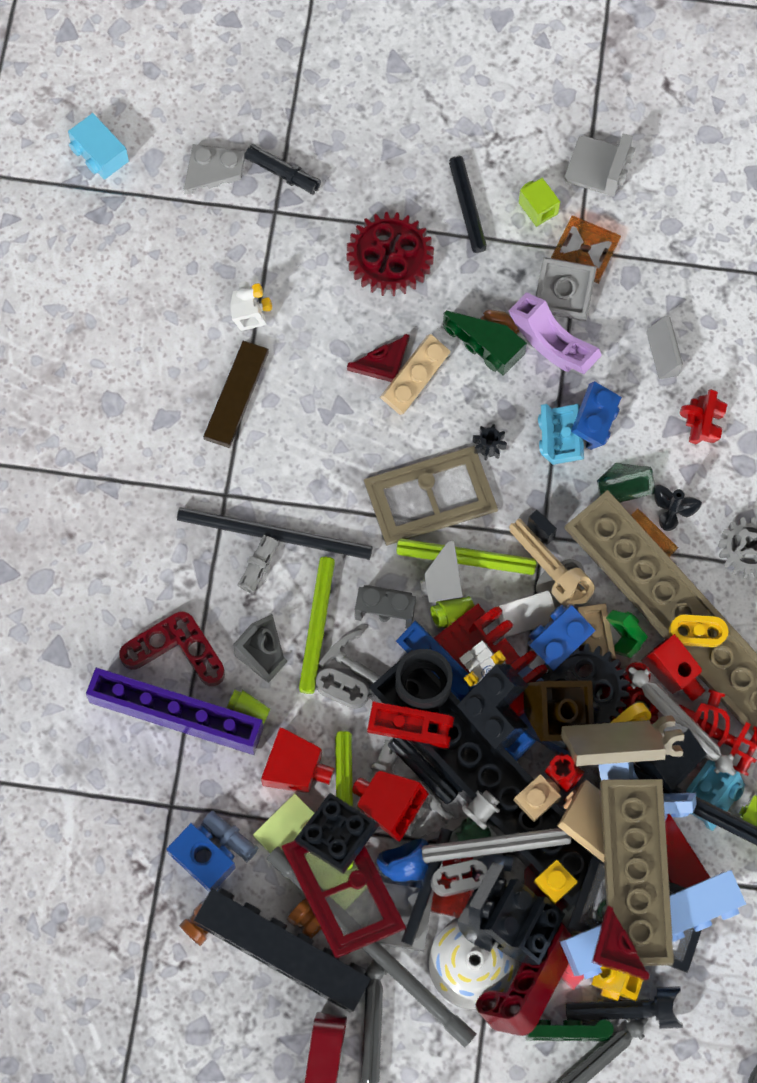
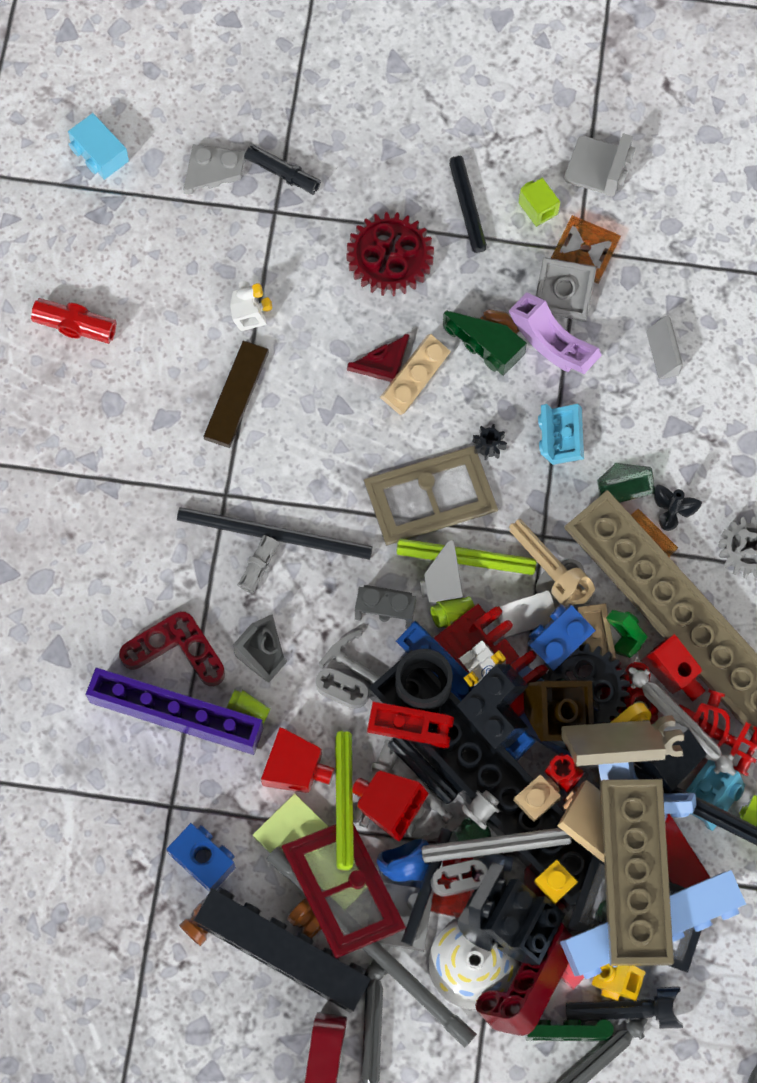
sand blue pin [201,811,258,863] -> none
black tile [295,793,379,874] -> none
lime axle [299,557,335,694] -> none
black tile [527,510,557,545] -> none
blue bracket [571,381,622,450] -> none
dark red tile [591,906,650,981] -> none
yellow plate [669,615,729,647] -> none
red hips [680,389,728,445] -> none
none -> red piece [31,298,117,344]

